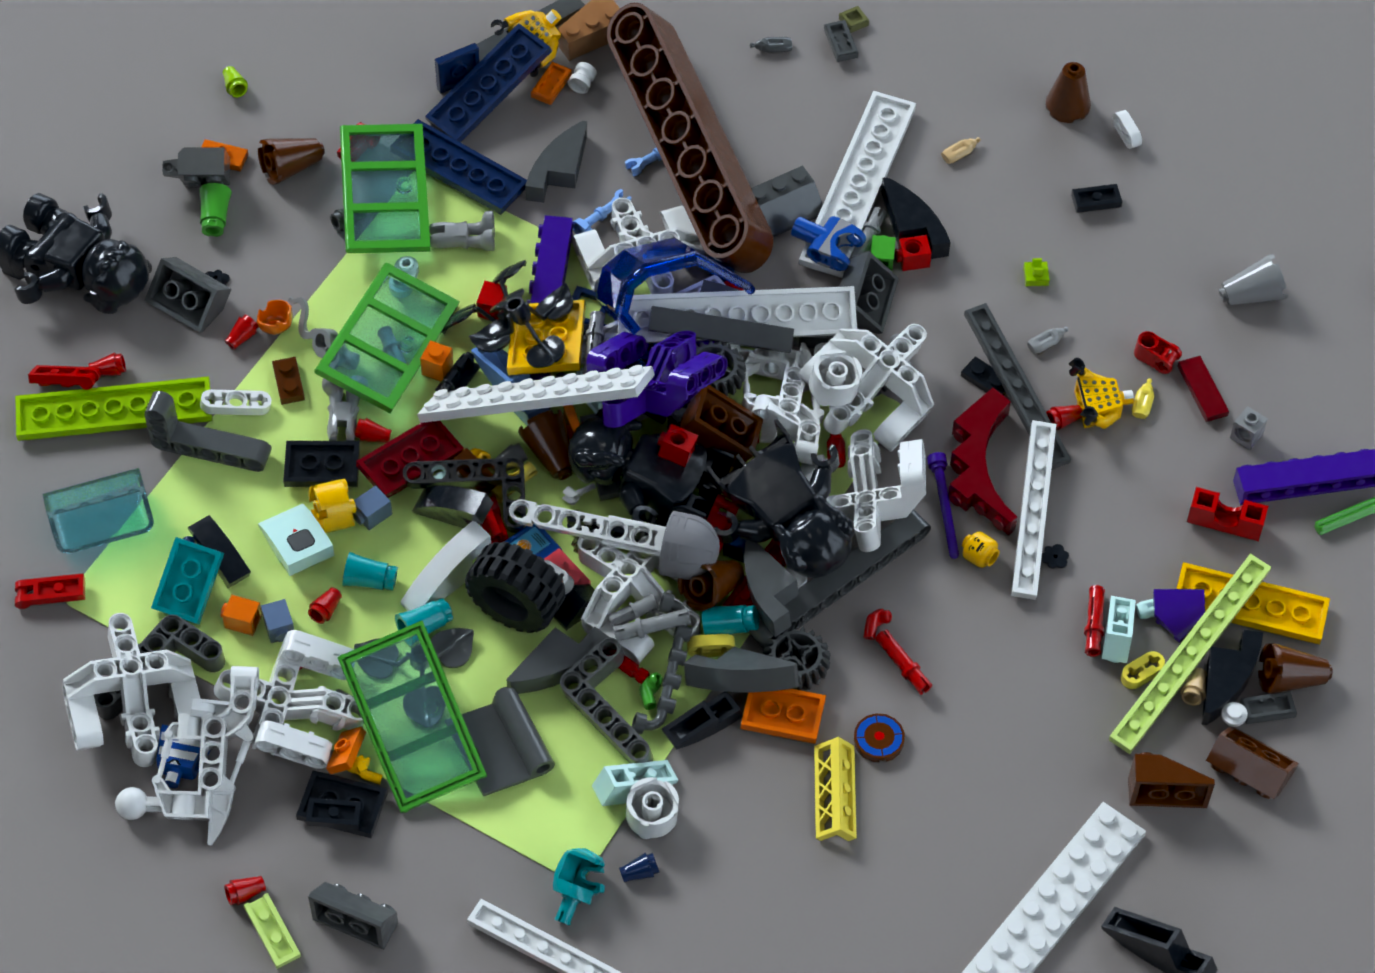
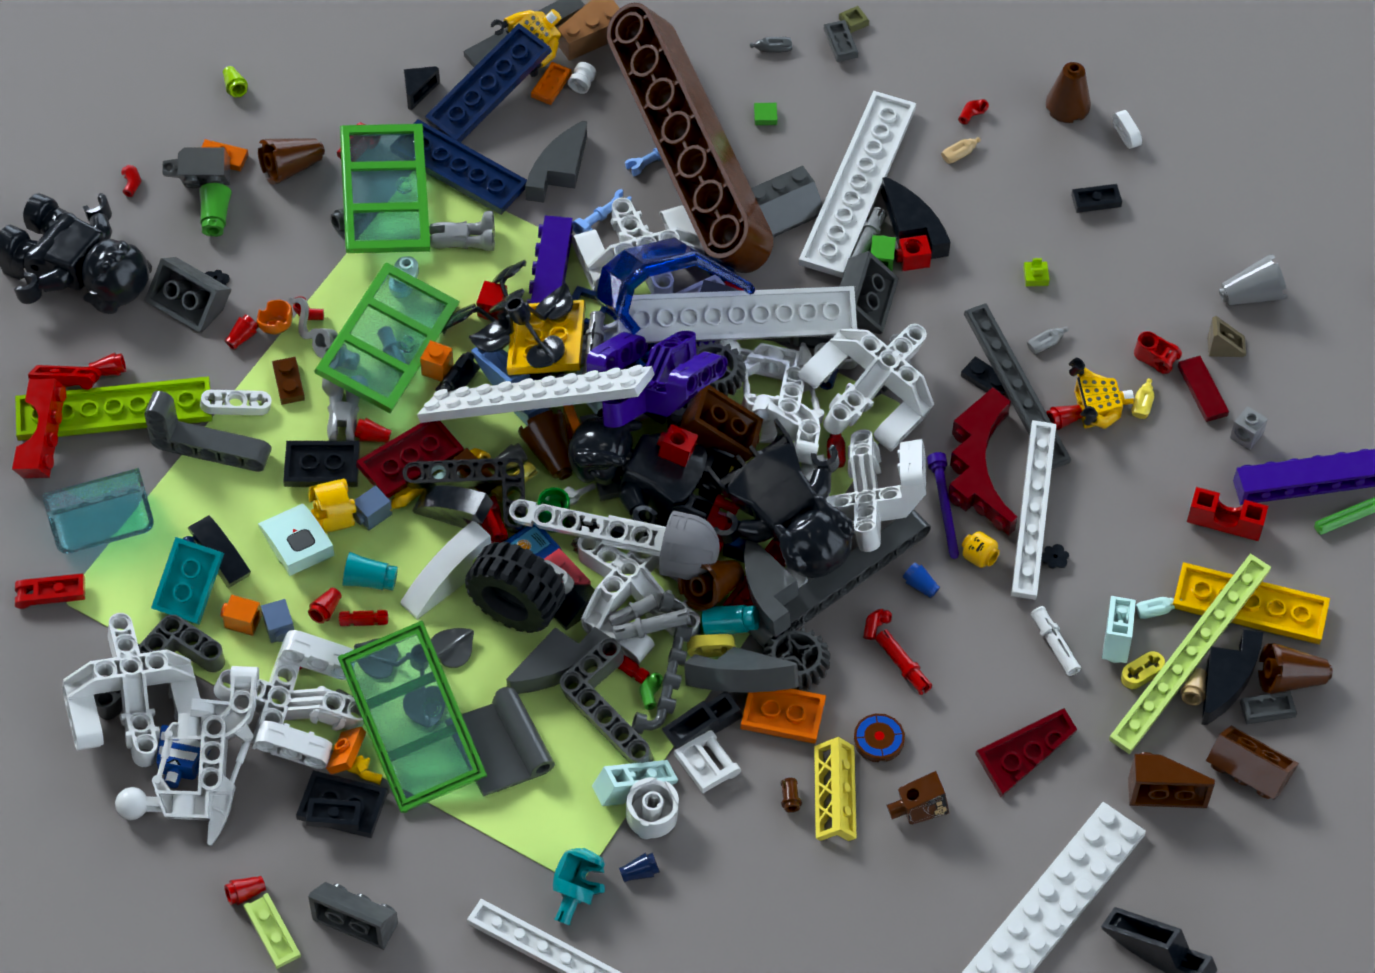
teal plant [395,598,453,646] -> none
dark blue tile [435,43,480,94] -> none
dark grey tile [648,306,794,353] -> none
blue connector [791,216,866,271] -> none
white brick [809,349,862,406] -> none
red pin [1084,585,1105,657] -> none
dark purple slope [1153,589,1205,643] -> none
white plate [1221,702,1248,727] -> none
none -> red arch [12,378,66,478]
none -> red arm [121,165,142,197]
none -> red arm [293,296,324,321]
none -> red axle [339,610,389,626]
none -> yellow piece [390,487,425,511]
none -> black slope [404,66,440,110]
none -> green wheel [538,487,570,533]
none -> white plate [674,730,741,794]
none -> bright green tile [754,103,778,125]
none -> reddish brown pin [781,778,802,813]
none -> reddish brown torso [886,771,949,825]
none -> blue cone [903,562,940,598]
none -> red arm [958,99,989,125]
none -> dark red wing [975,708,1077,797]
none -> white pin [1031,606,1081,676]
none -> dark tan slope [1207,316,1246,357]

